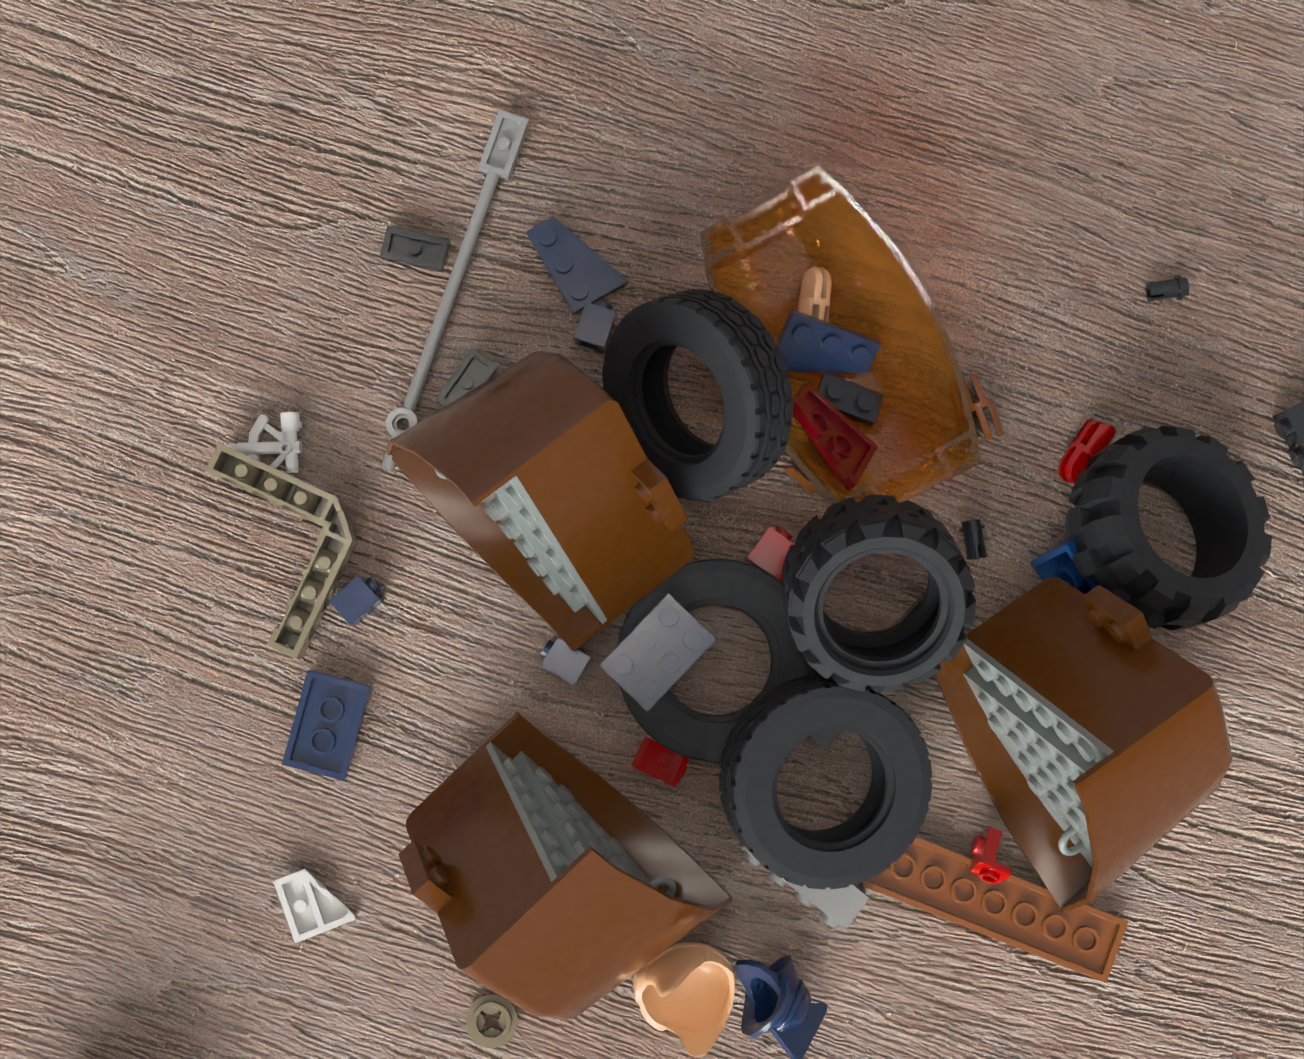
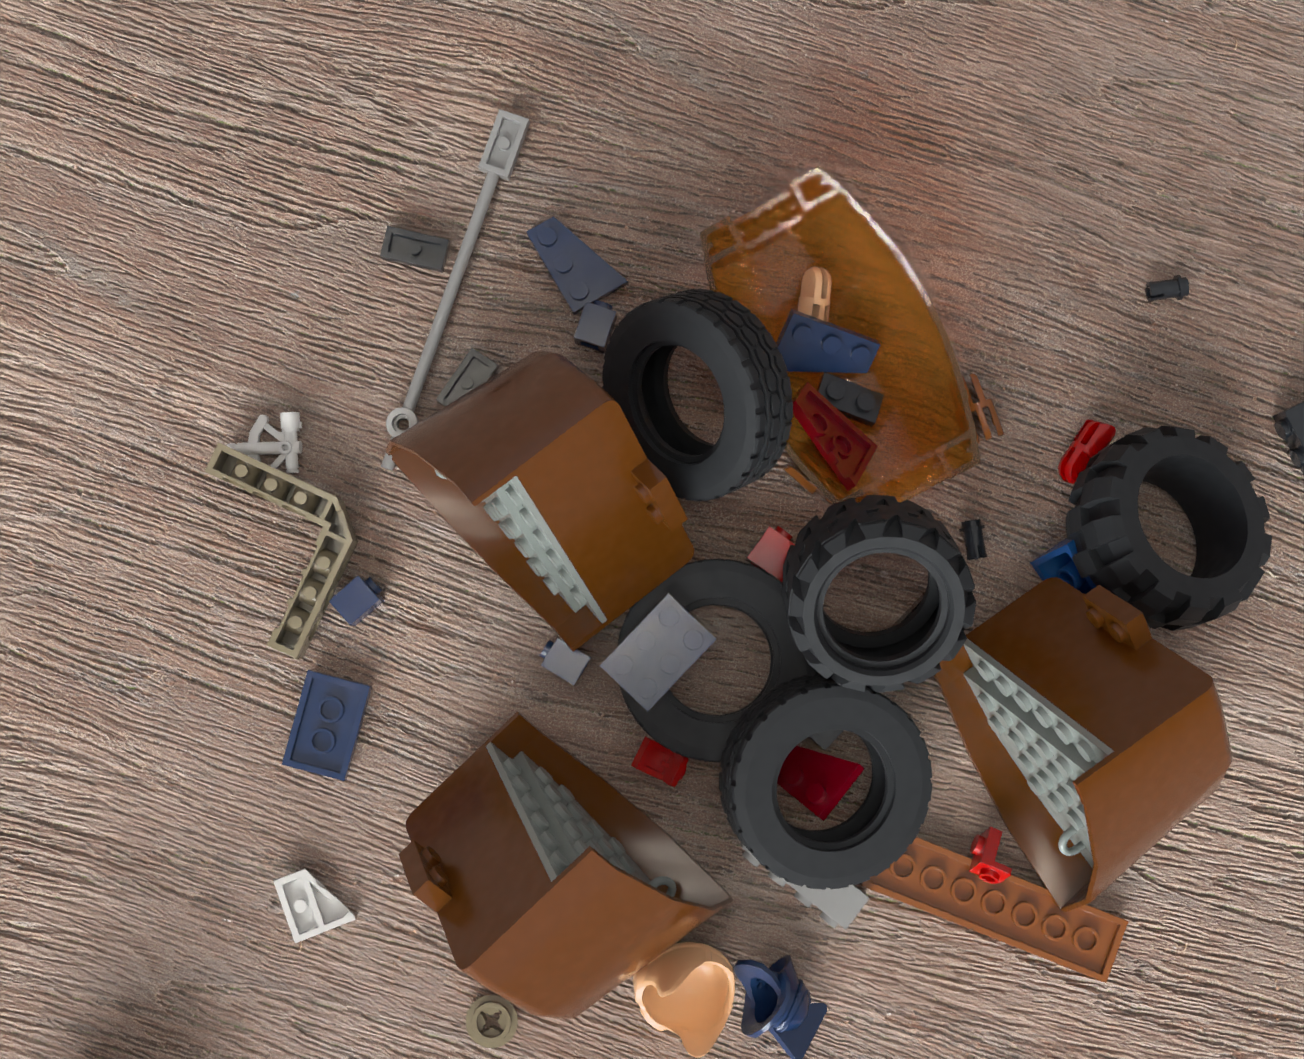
none -> dark red wing [777,746,865,821]

